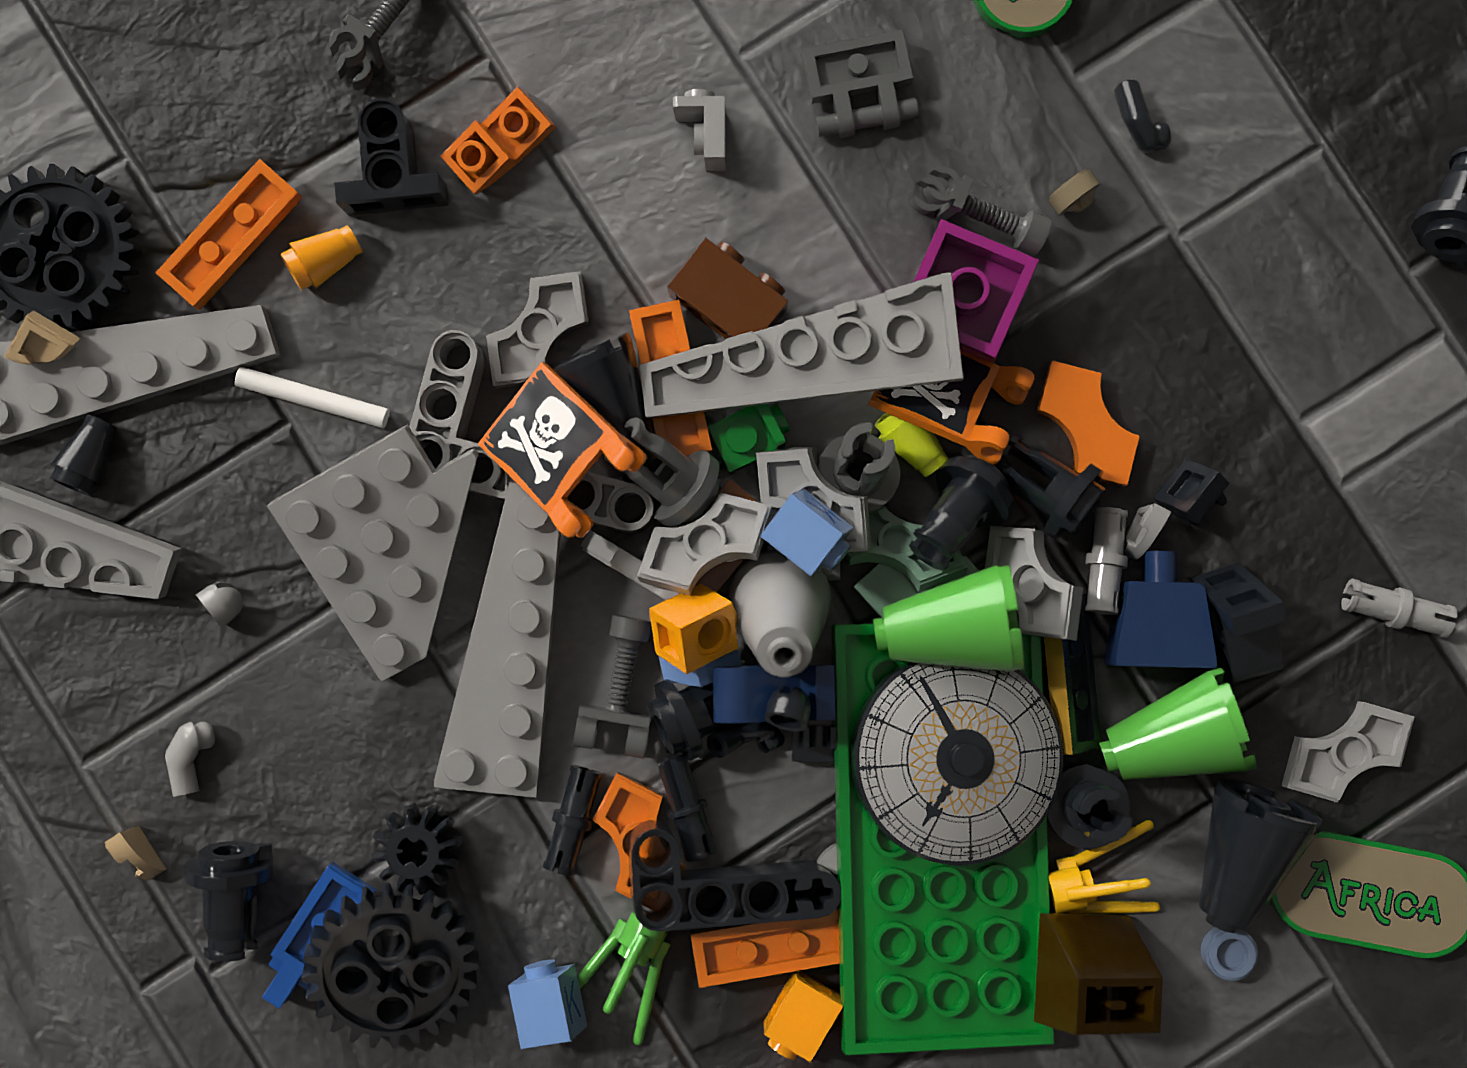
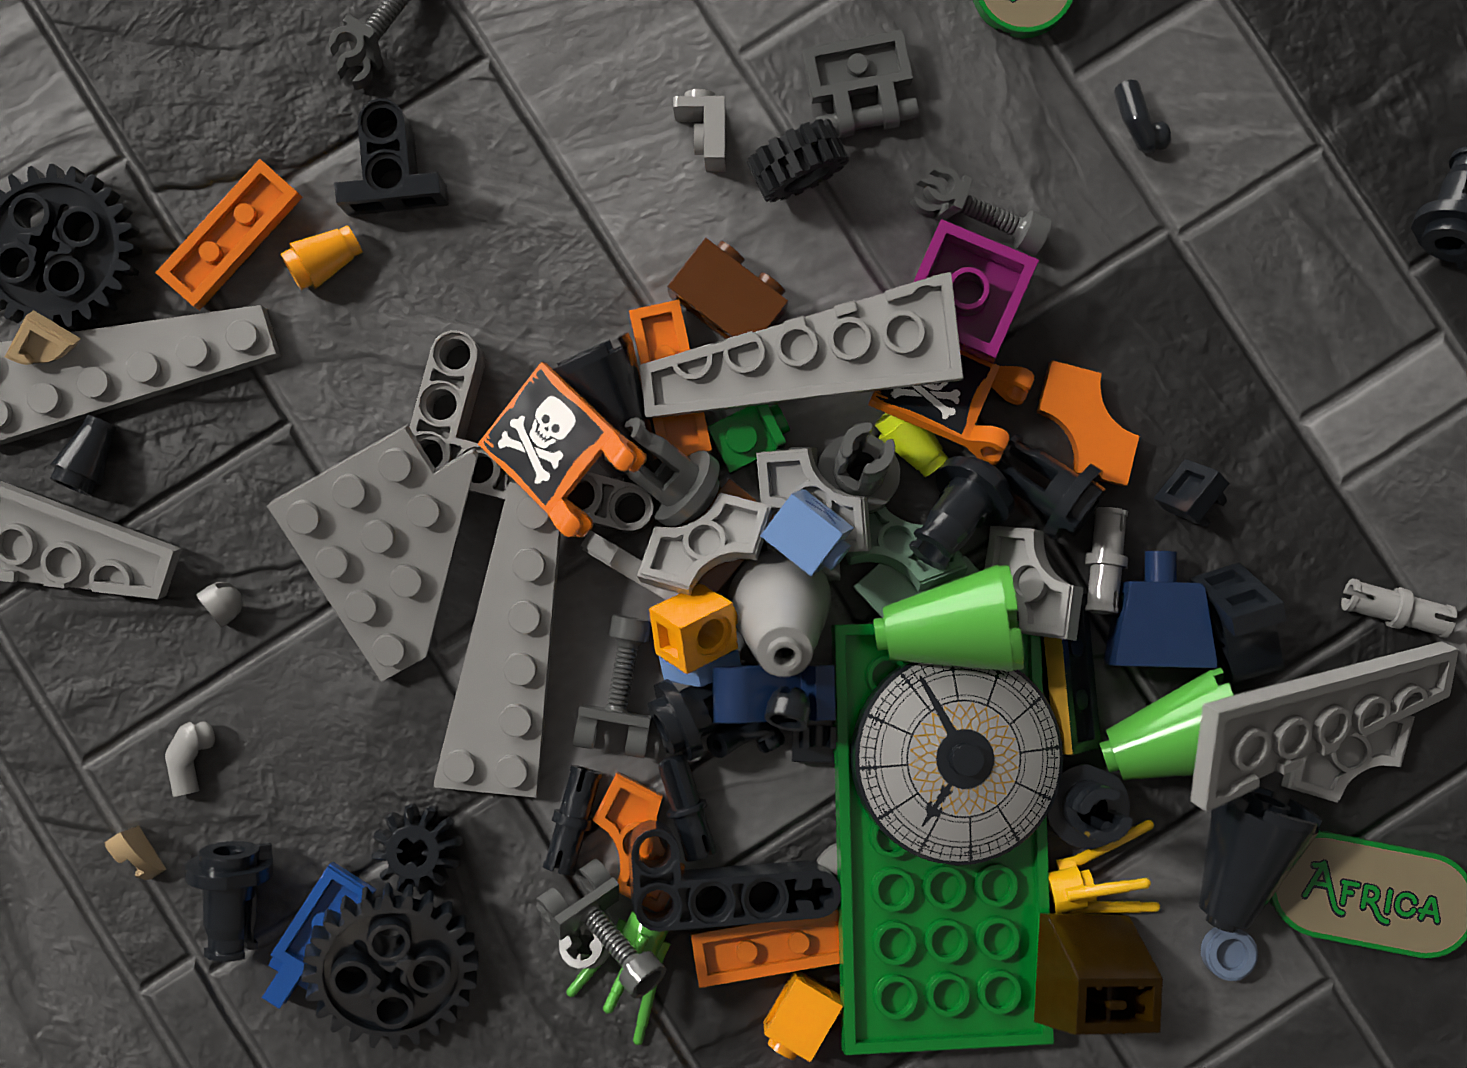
white bar [235,367,390,428] -> none
orange slope [440,87,557,195] -> none
light grey tile [486,271,589,389] -> none
medium blue brick [508,959,587,1049] -> none
dark tan tile [1048,169,1101,216] -> none
light grey tile [1123,503,1171,560] -> none
none -> dark grey bar [536,859,666,999]
none -> light grey bush [559,924,610,969]
none -> black tyre [747,119,849,203]
none -> light grey wing [1190,641,1459,811]

